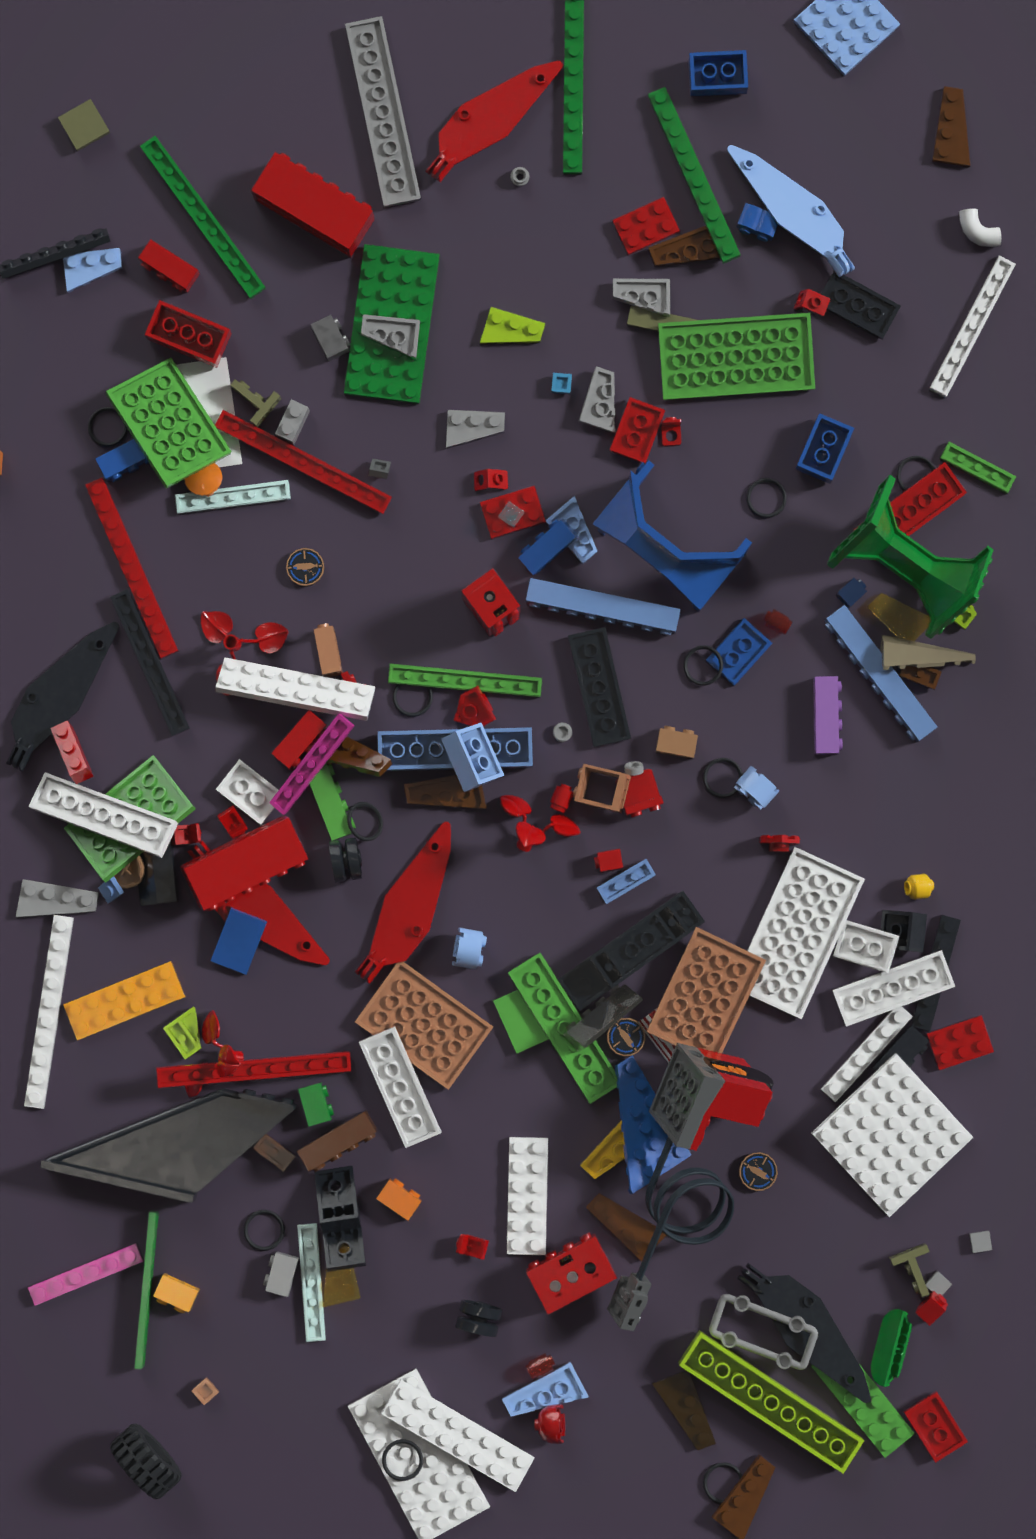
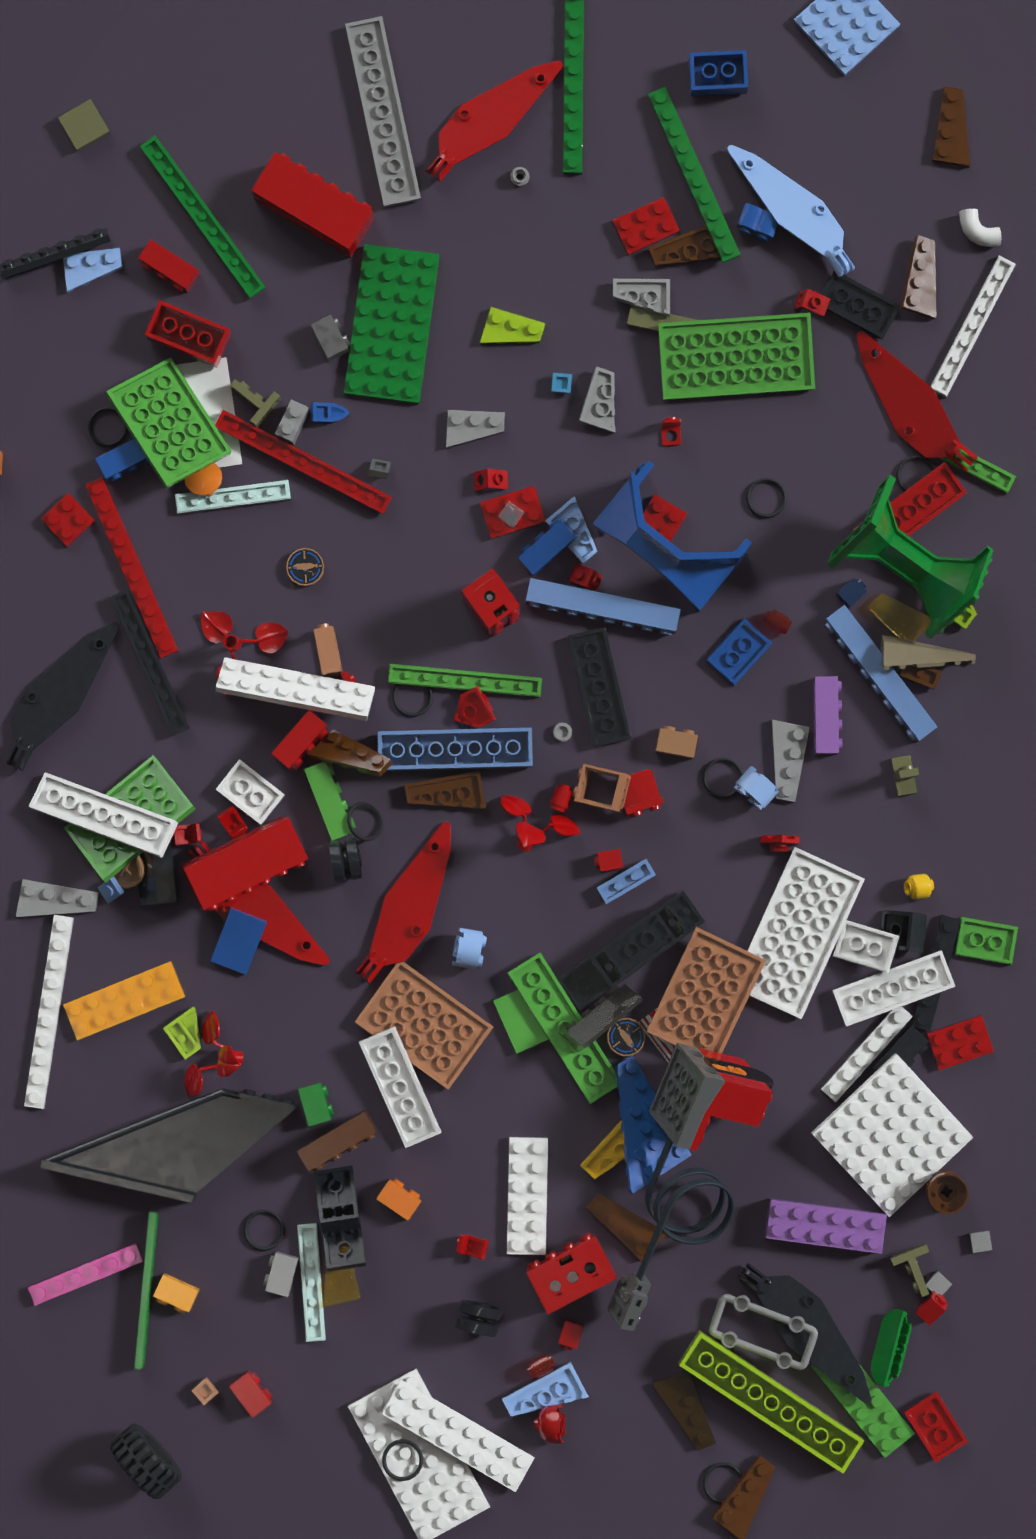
brick [50,720,94,784] -> none
red plate [156,1051,351,1088] -> none
reddish brown plate [253,1134,296,1172] -> none
dark pink plate [269,714,355,815] -> none
light grey wing [361,315,420,359] -> none
light blue slope [441,723,504,792] -> none
red plate [610,397,665,464] -> none
light grey tile [624,761,644,776] -> none
black tyre [683,645,723,686] -> none
tile [739,1152,778,1191] -> none
blue brick [795,413,854,484] -> none
none -> red plate [41,493,95,547]
none -> red brick [229,1370,273,1418]
none -> blue plate [311,402,349,422]
none -> red brick [558,1319,584,1351]
none -> red bracket [568,563,602,591]
none -> red plate [643,494,688,542]
none -> medium lavender brick [764,1198,887,1254]
none -> light grey wing [772,720,810,803]
none -> red wing [857,331,978,472]
none -> olive bracket [891,755,919,796]
none -> wing [900,235,937,319]
none -> reddish brown wheel [925,1169,969,1214]
none -> bright green tile [954,917,1018,965]

